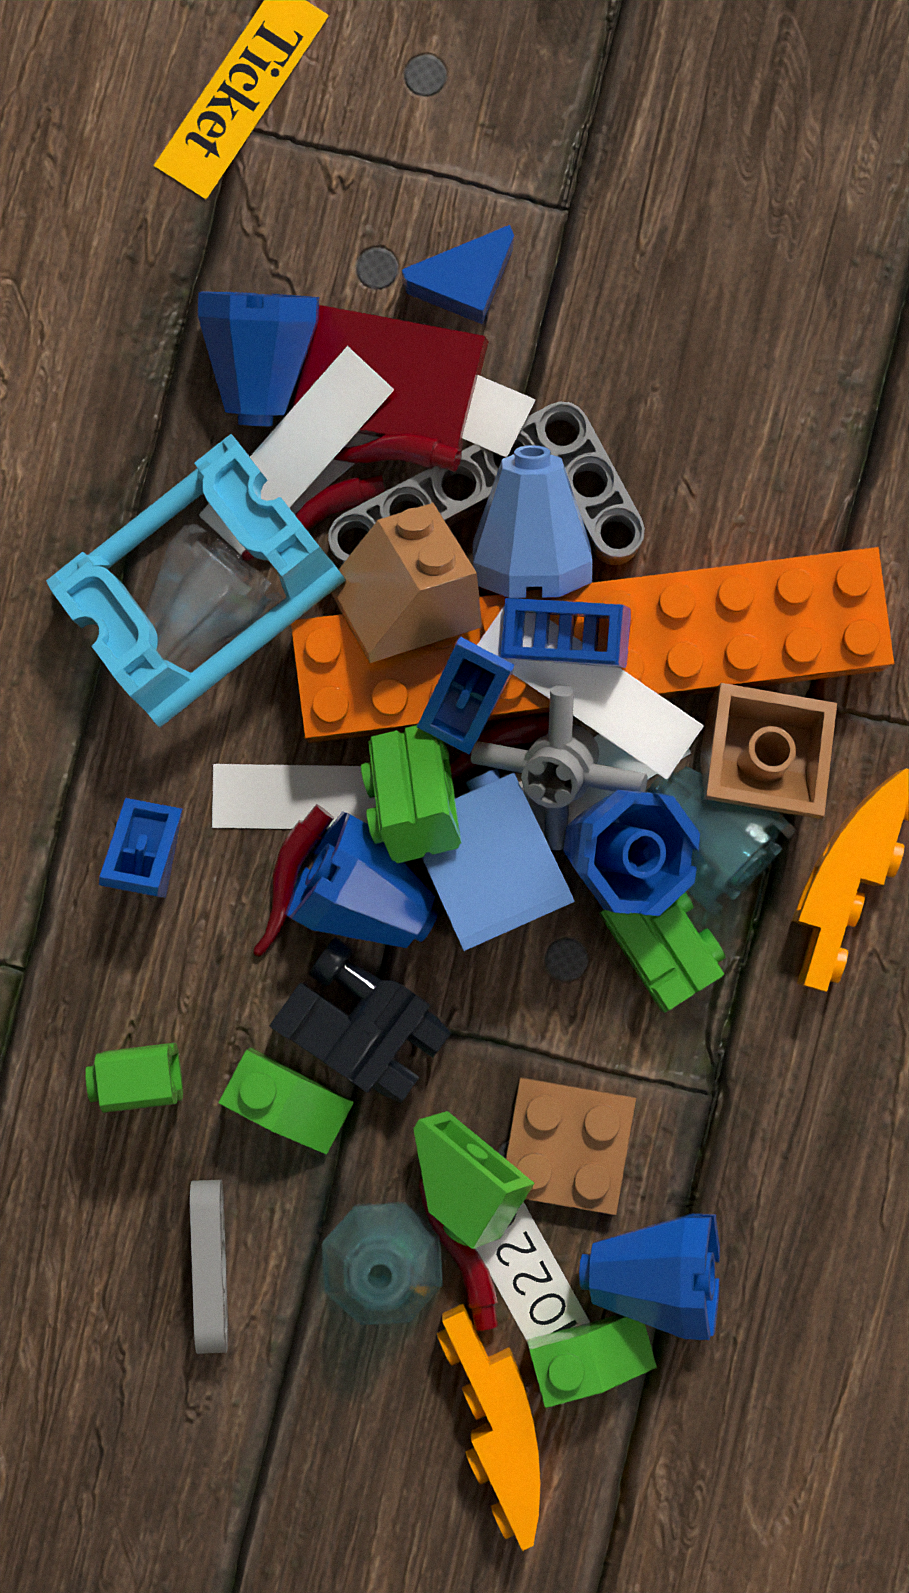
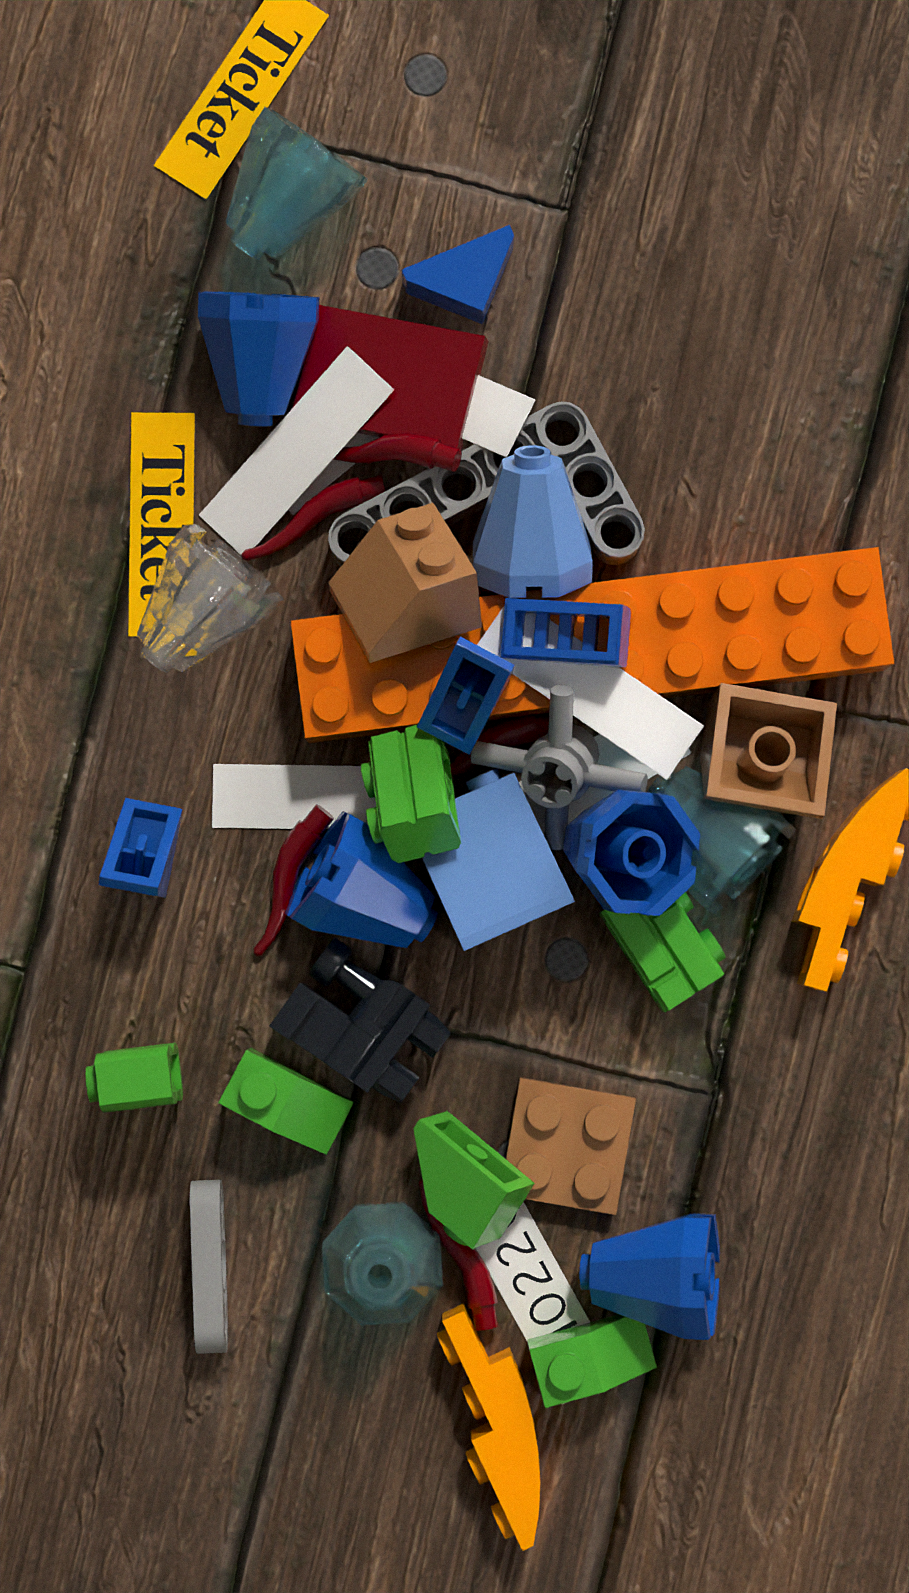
medium azure piece [46,434,346,727] -> none
none -> yellow sticker [128,412,195,637]
none -> clear light blue cone [225,107,368,260]

